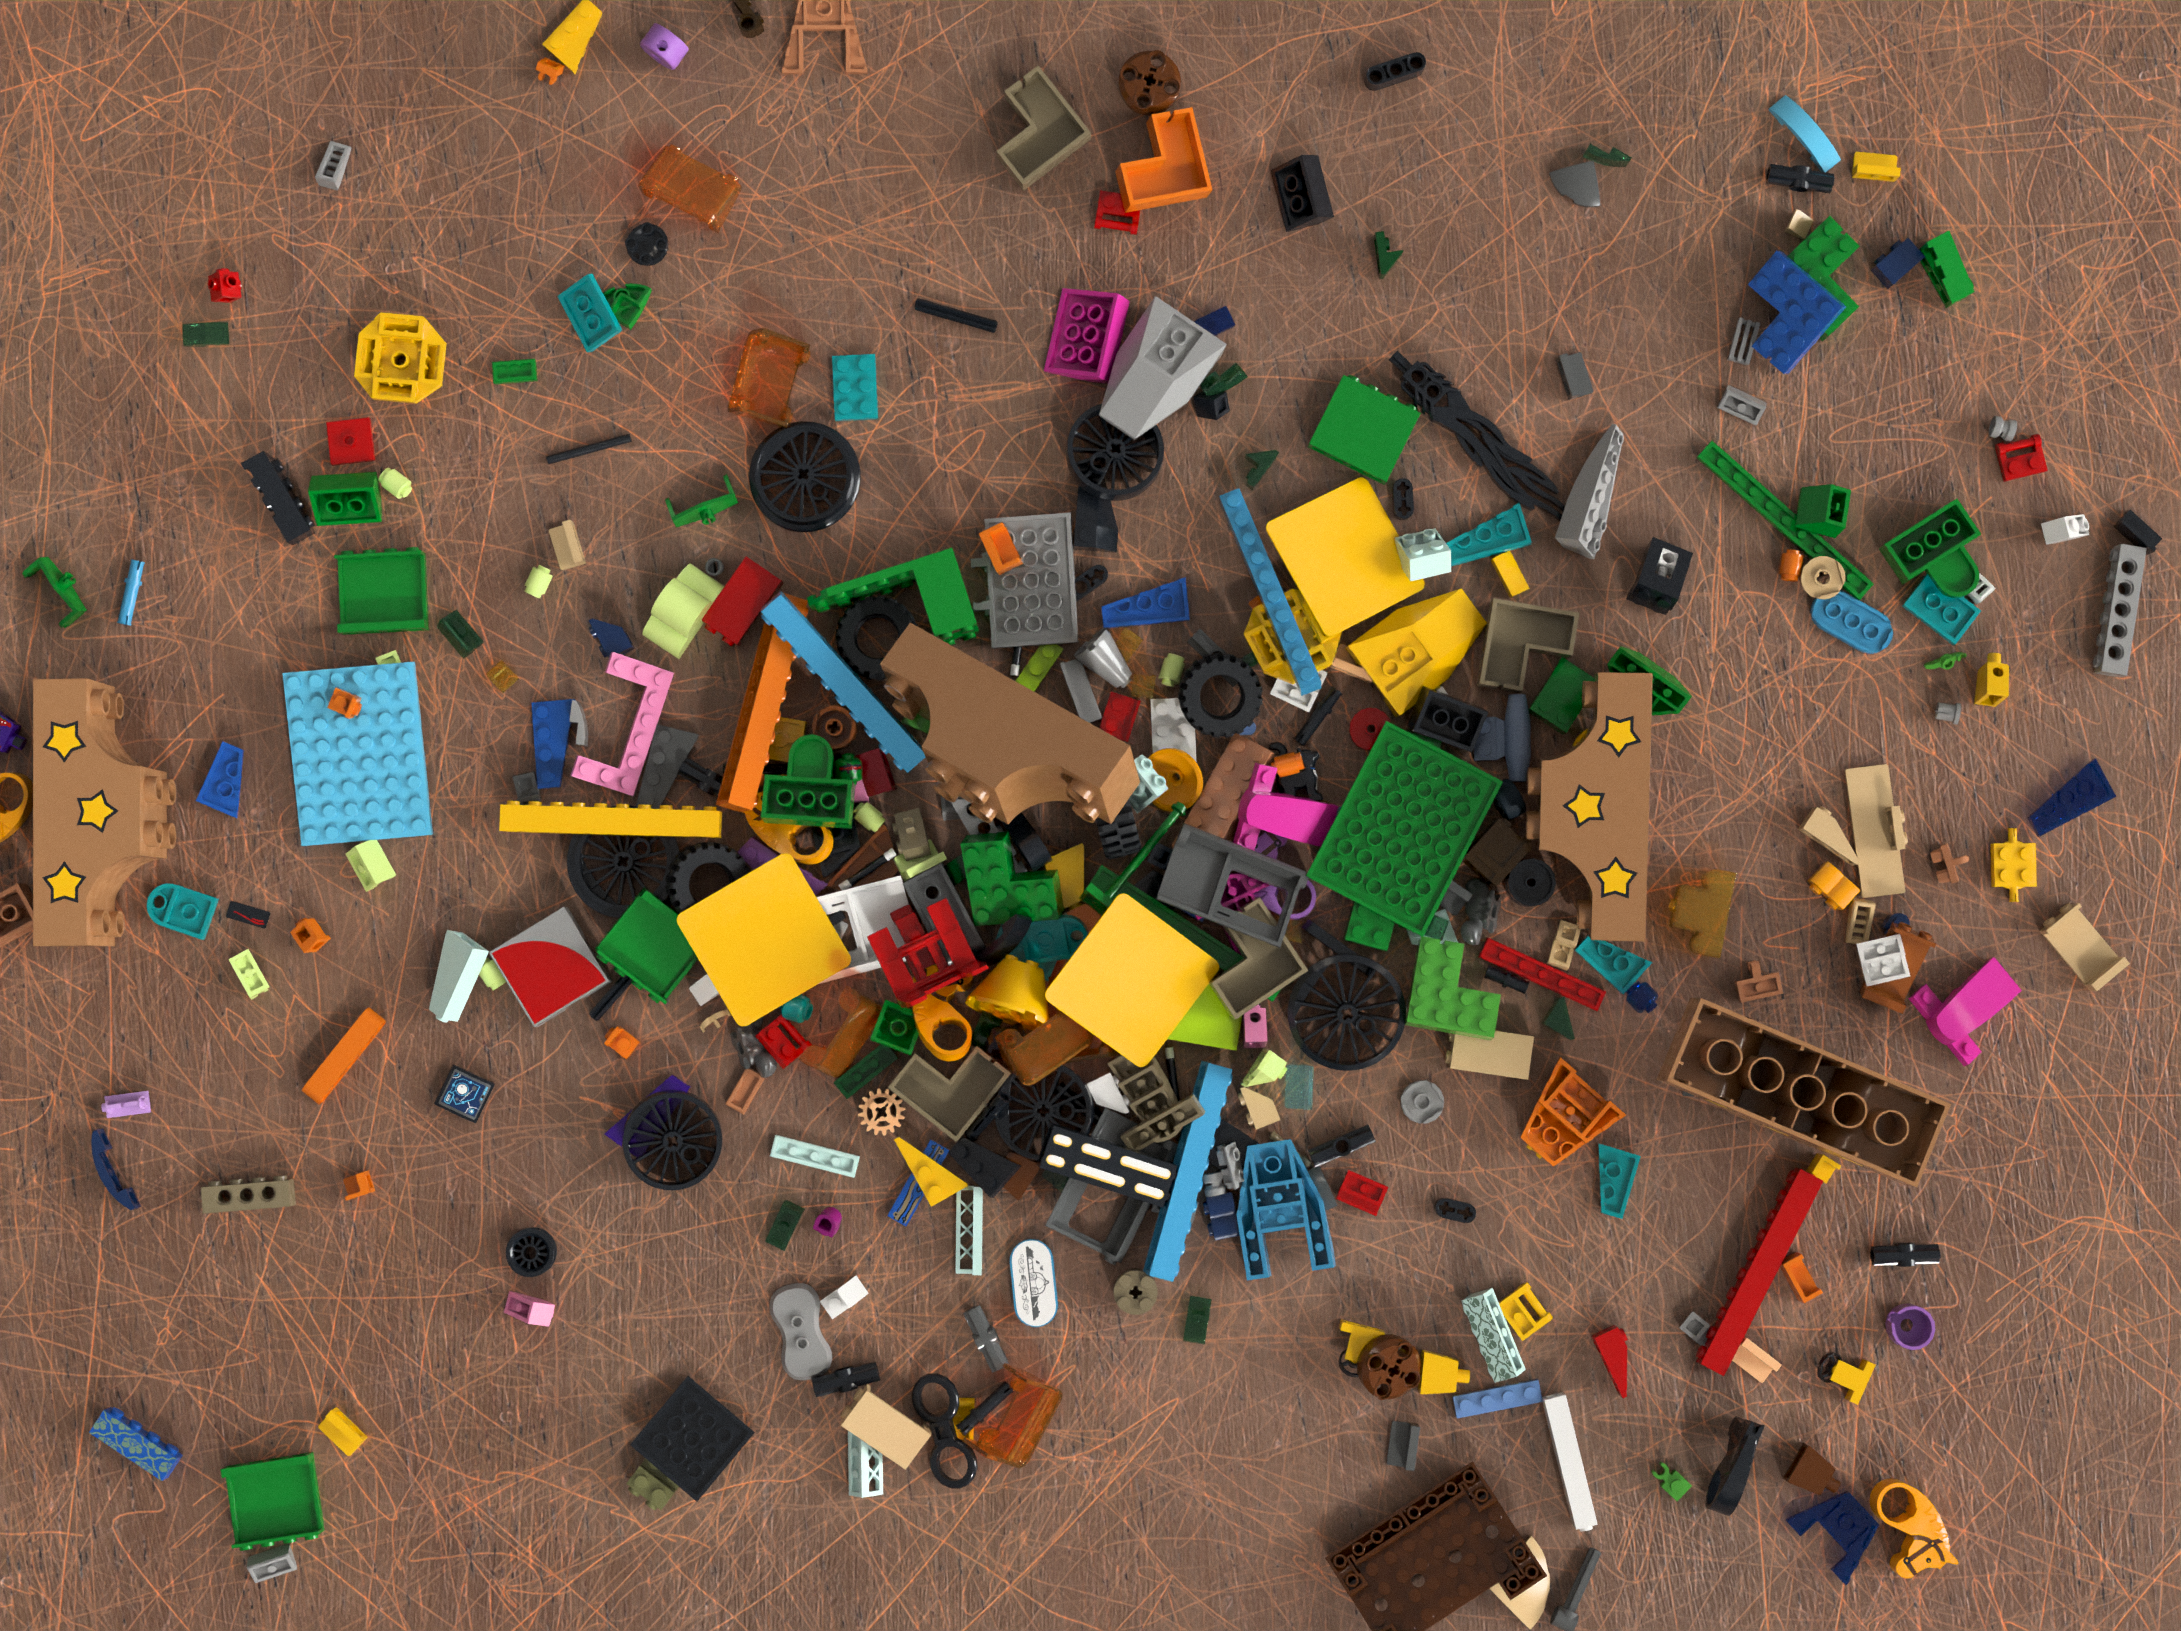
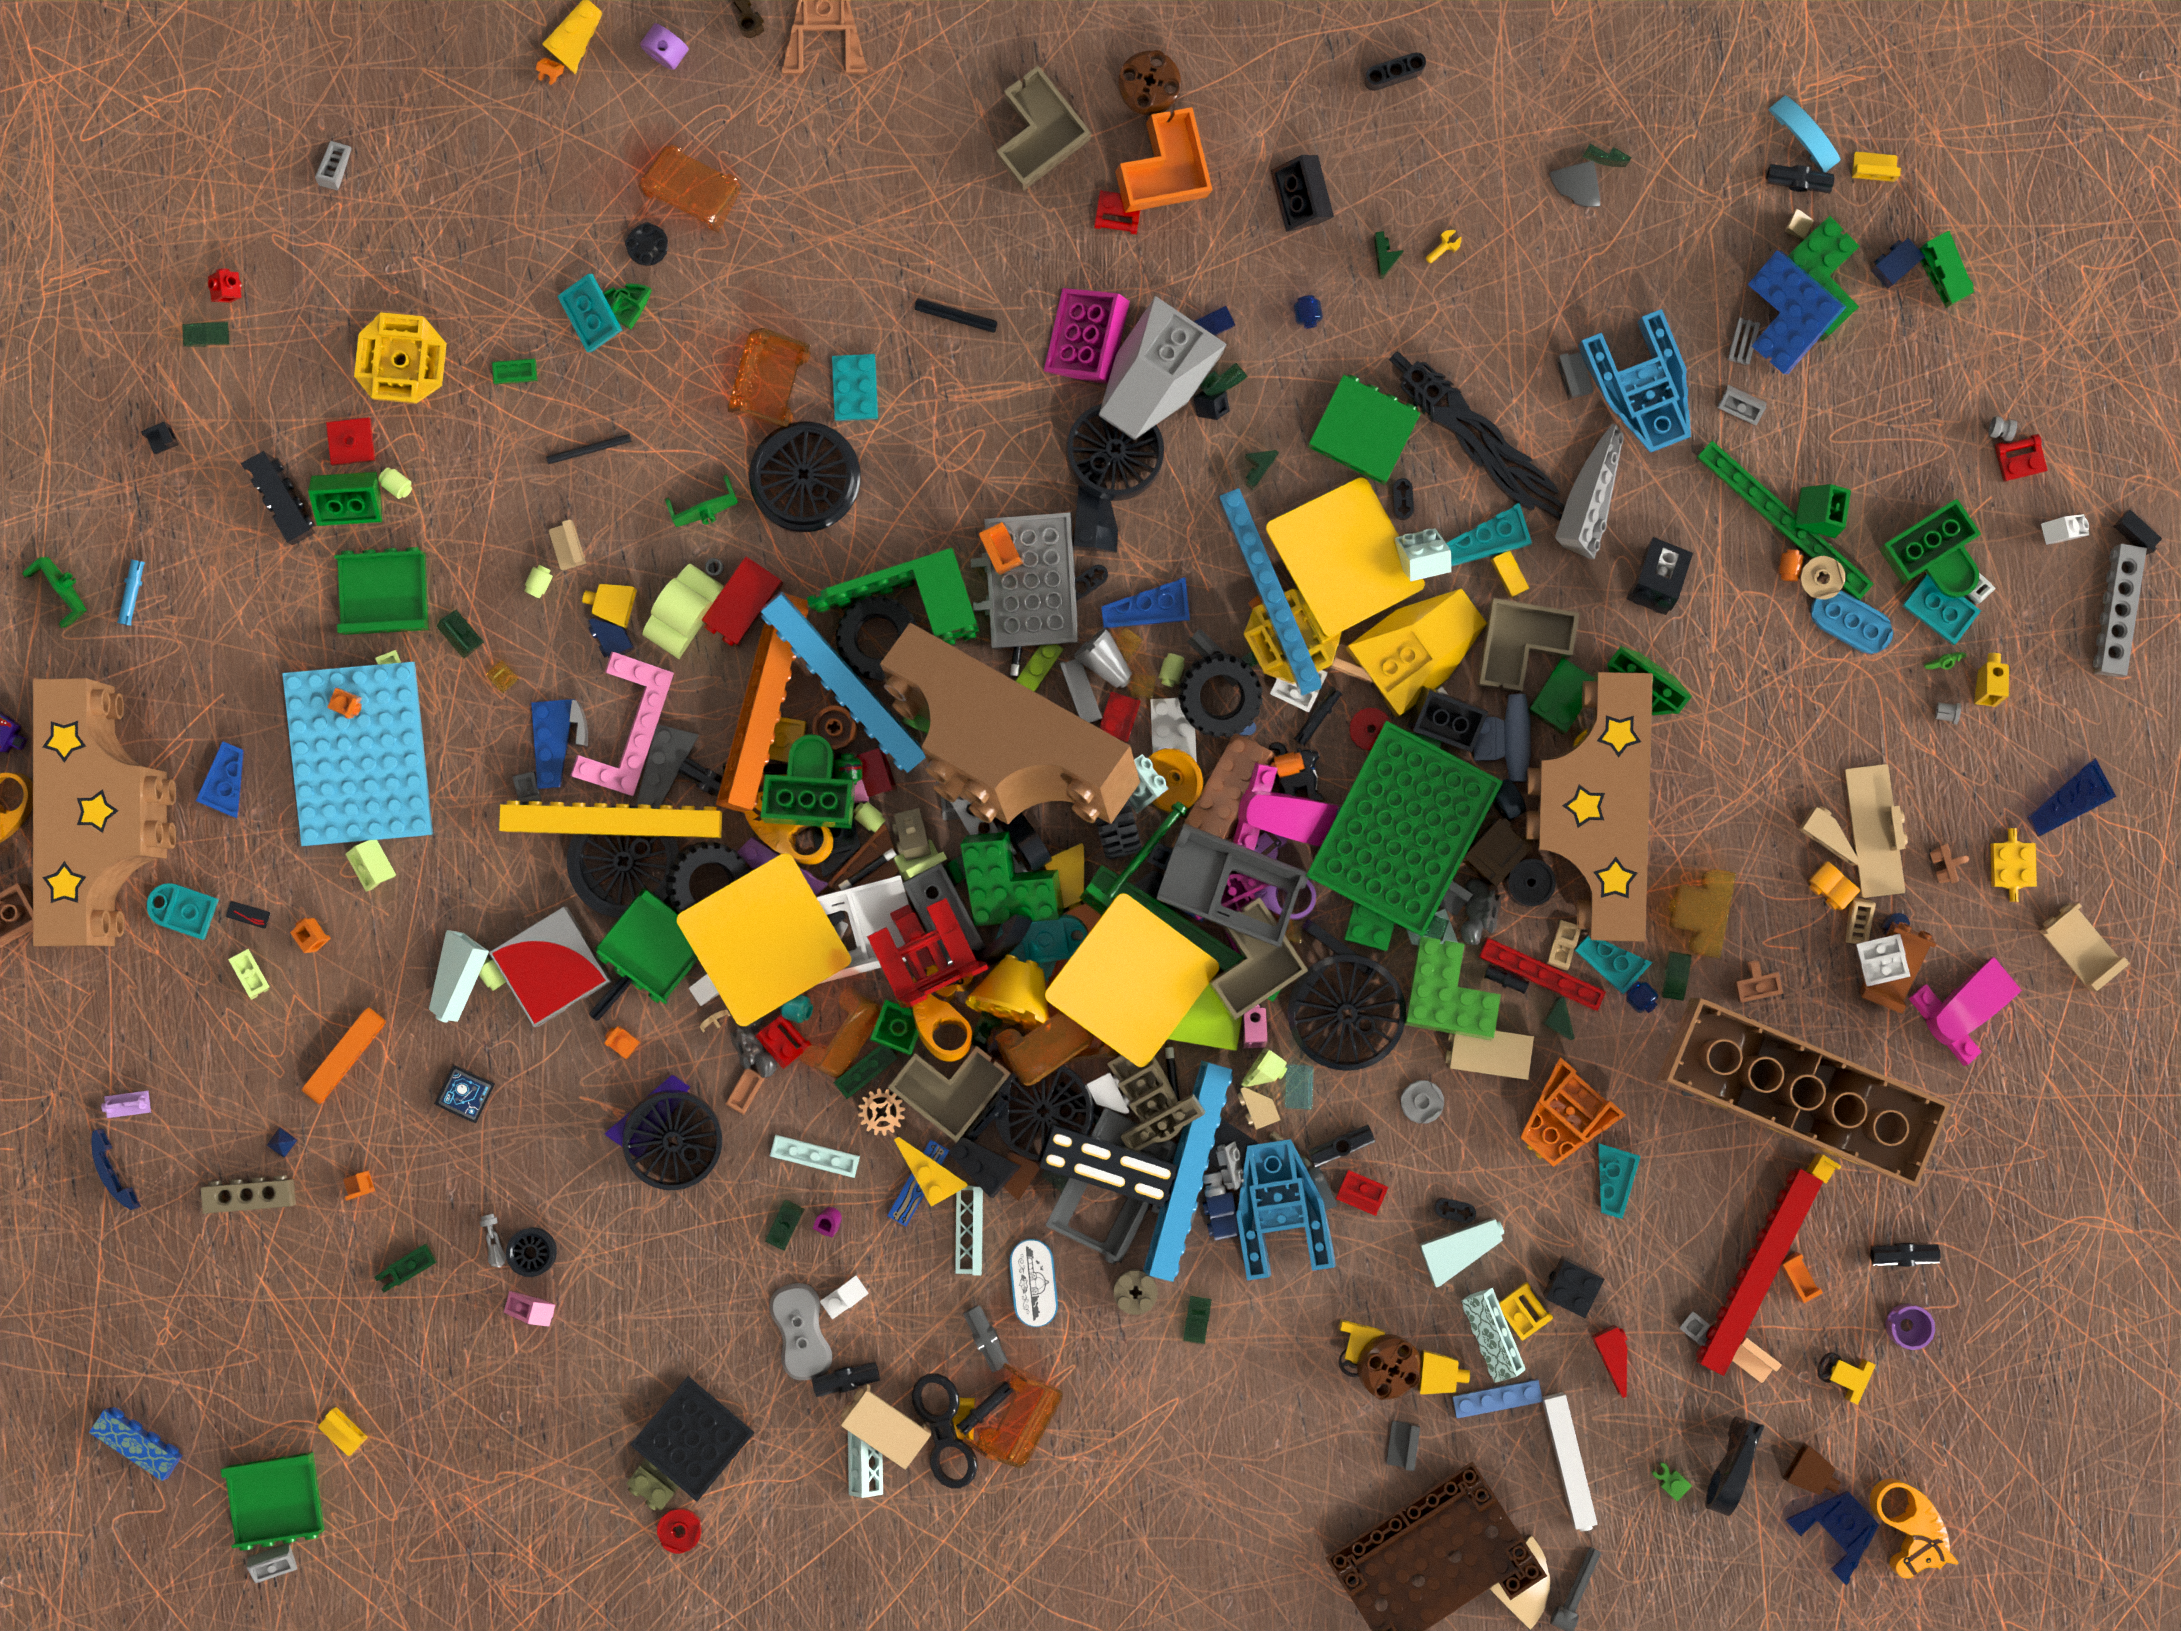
none -> black panel [141,421,179,454]
none -> dark blue slope [267,1127,297,1158]
none -> dark green hinge [374,1243,437,1293]
none -> light grey piece [480,1214,506,1268]
none -> yellow torso [582,584,637,629]
none -> red plate [657,1508,702,1554]
none -> clear blue head [1293,295,1323,329]
none -> light aqua slope [1419,1218,1504,1287]
none -> yellow bar [1426,230,1461,263]
none -> black brick [1543,1256,1605,1318]
none -> dark azure wedge [1578,309,1691,453]
none -> clear green slope [1661,951,1692,1001]

